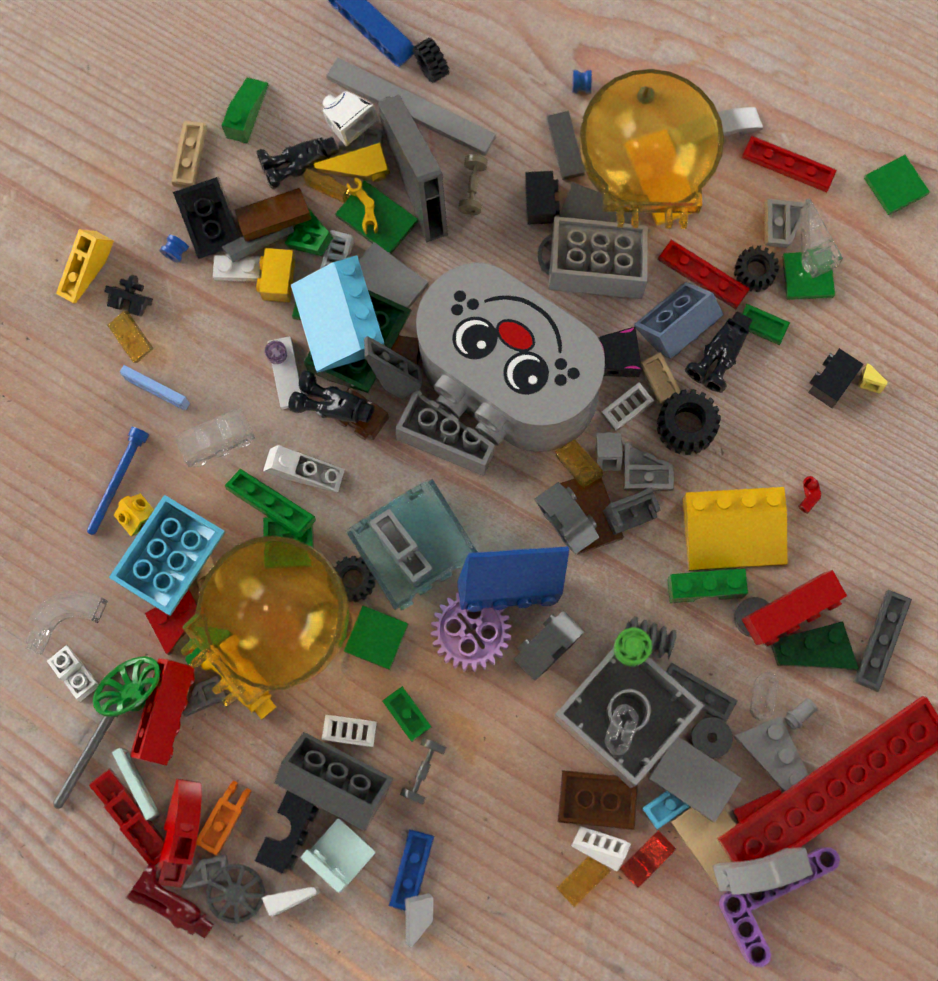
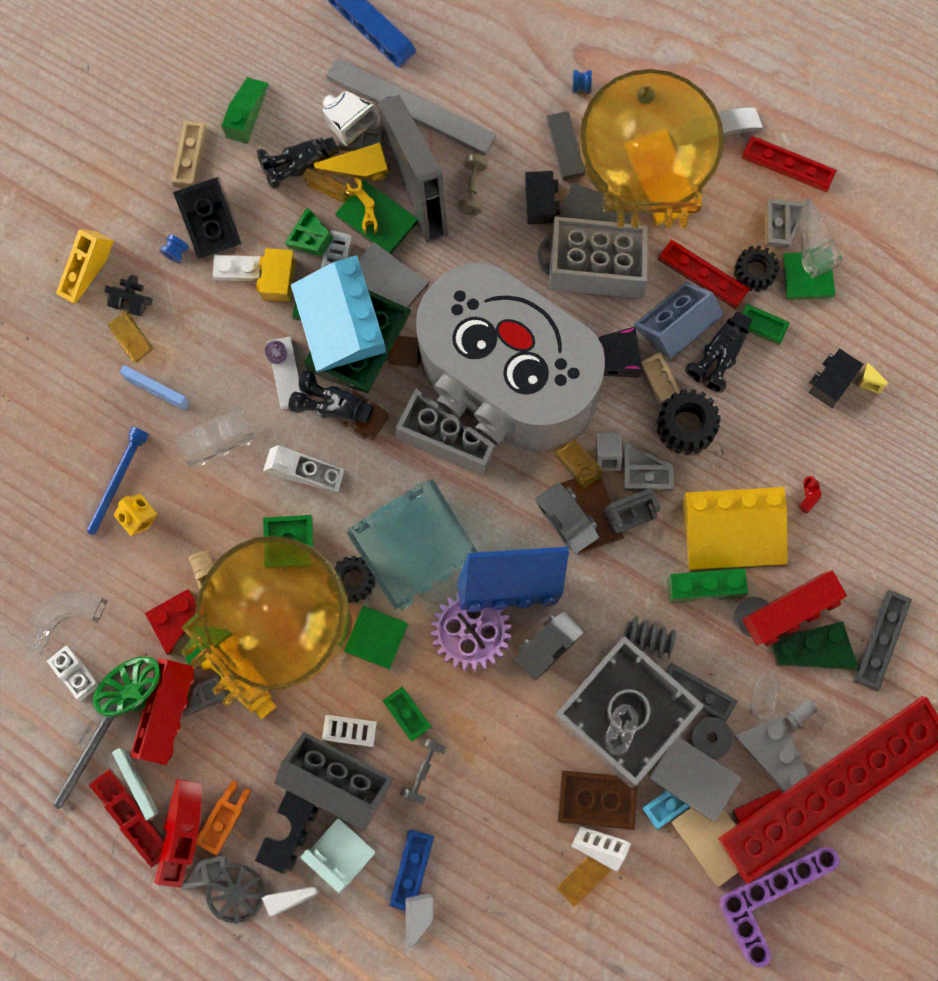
medium azure slope [109,495,226,616] -> none
dark red piece [126,862,214,939] -> none
dark grey tile [222,226,294,262] -> none
green tile [225,468,316,538] -> none
reddish brown tile [235,187,312,242] -> none
dark grey slope [364,336,422,400] -> none
light grey slope [369,509,433,588] -> none
black tyre [413,37,449,83] -> none
white slope [601,382,655,431] -> none
bright green wheel [614,628,652,667] -> none
clear red slope [619,830,676,888] -> none
light grey arch [713,848,812,894] -> none
green tile [864,155,930,216] -> none

